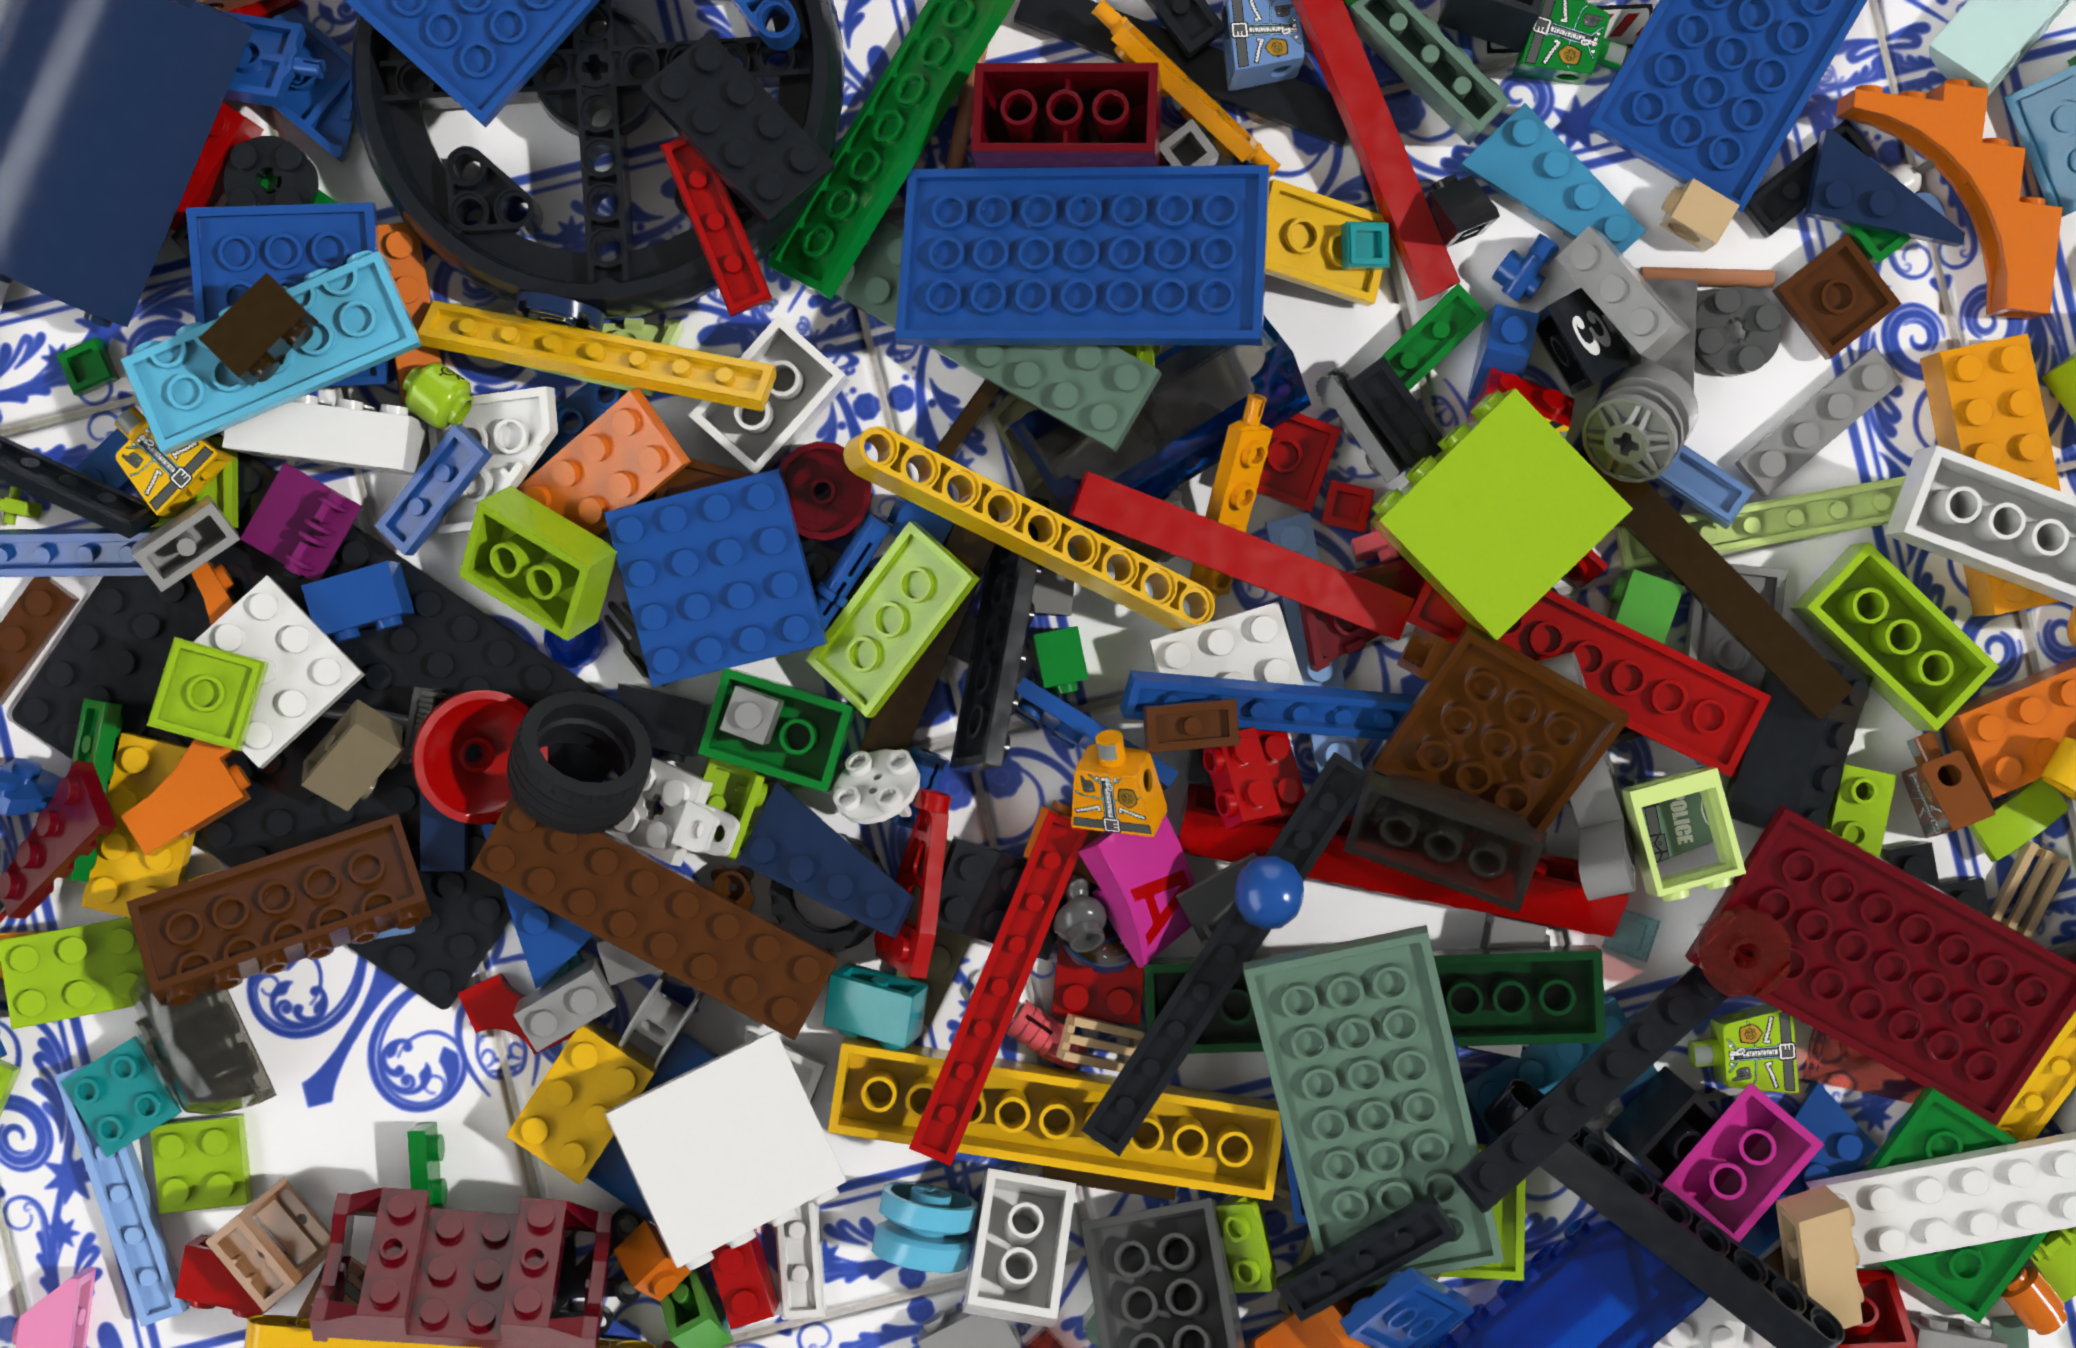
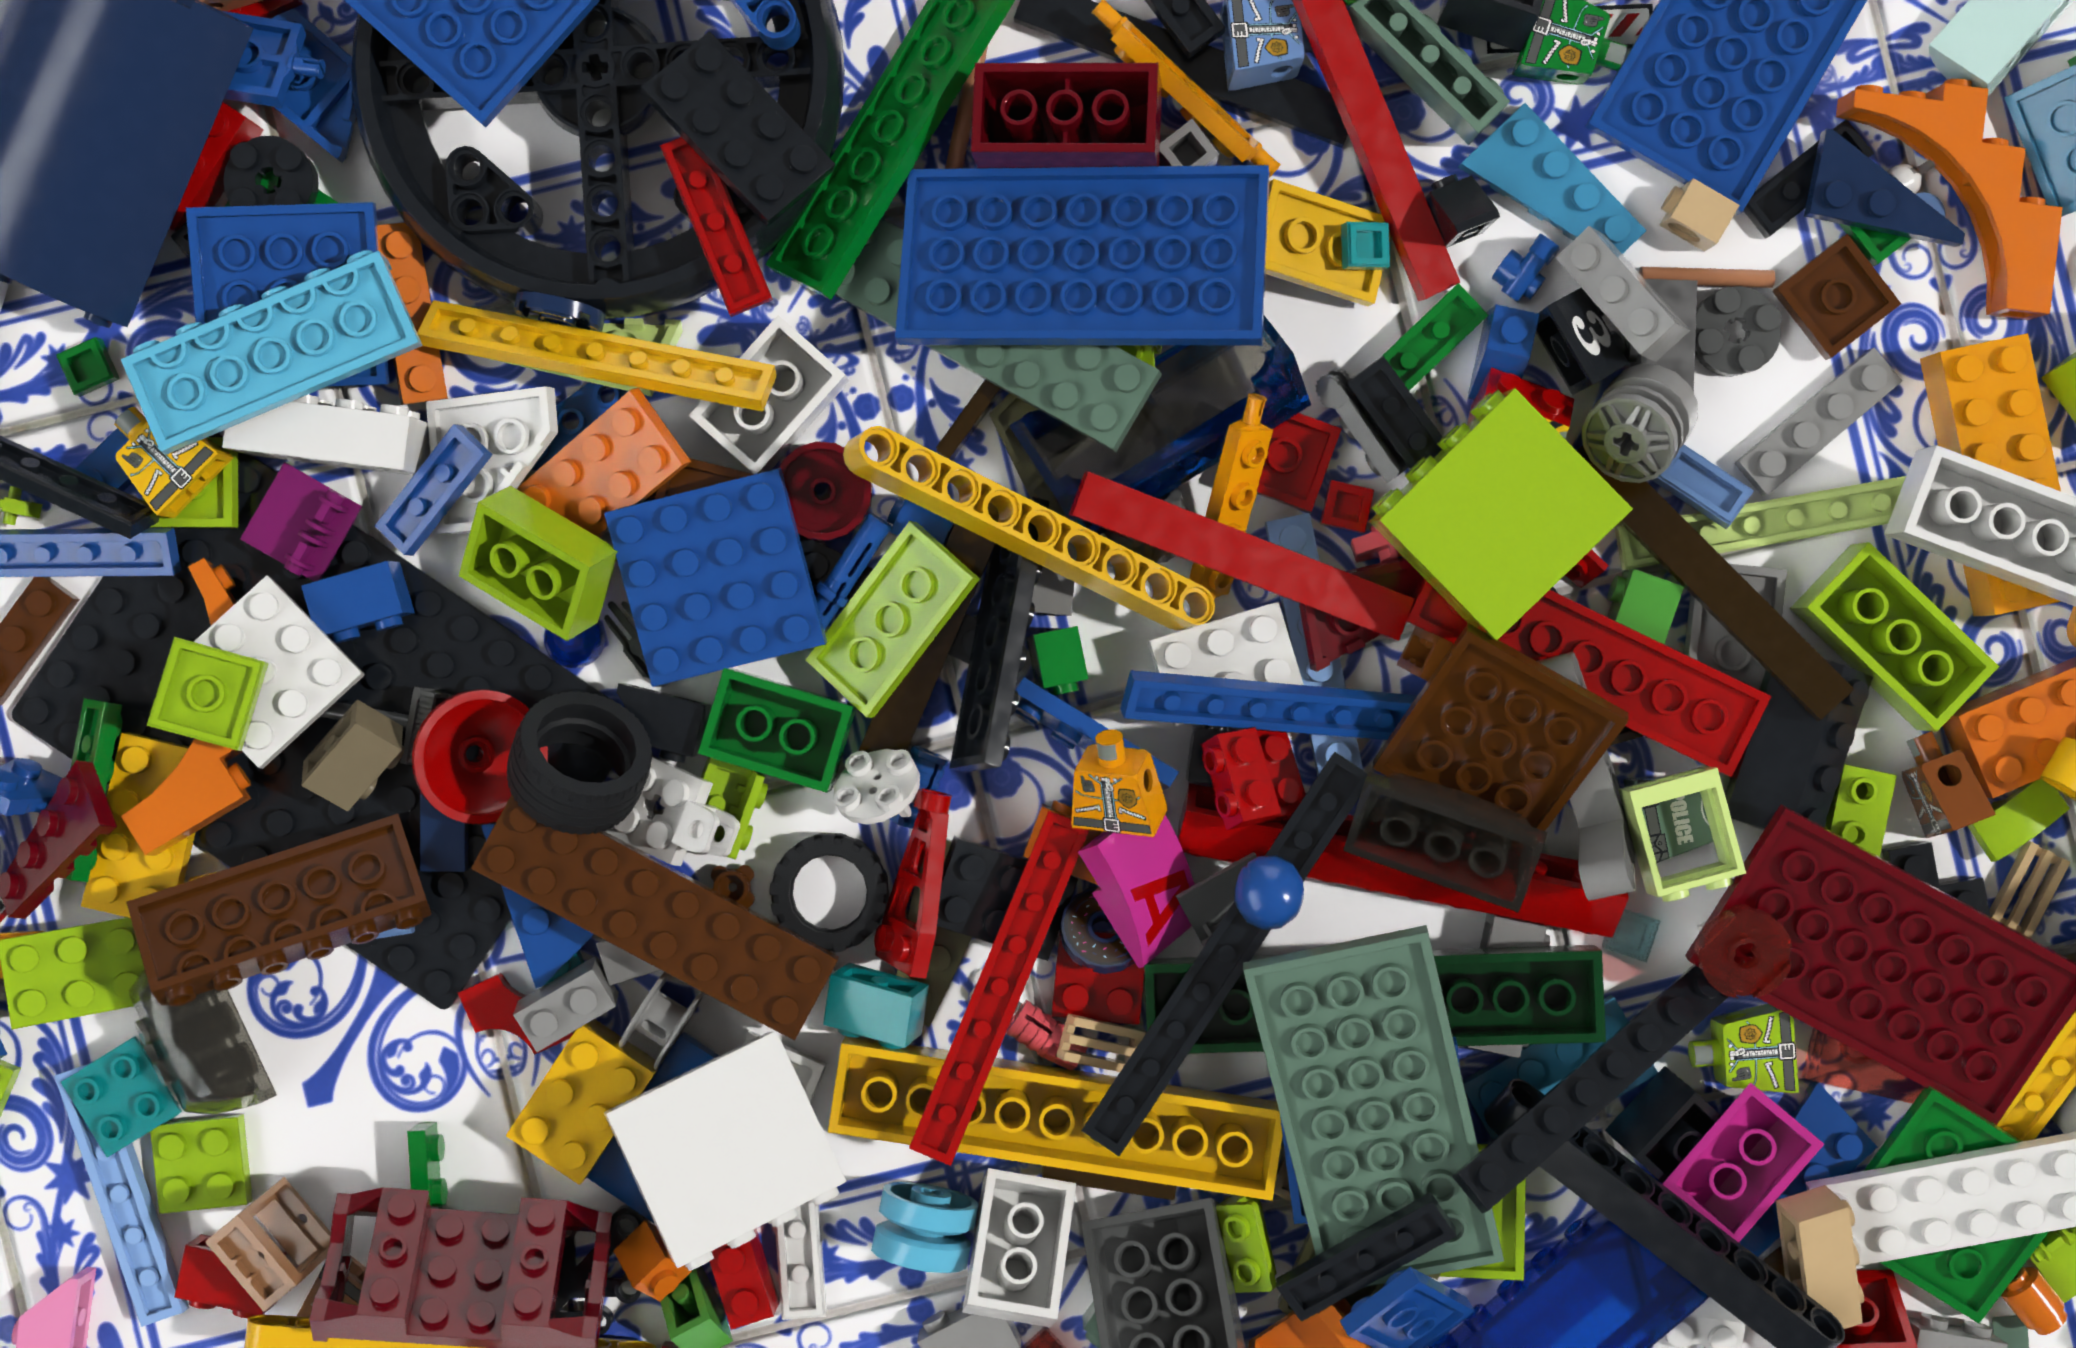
light grey brick [131,495,240,592] -> none
dark brown brick [199,273,319,387] -> none
lime head [403,362,474,429] -> none
light grey brick [720,686,784,745] -> none
dark blue wing [737,782,915,939] -> none
dark grey animal [1053,873,1107,952] -> none
reddish brown plate [1142,698,1240,753] -> none

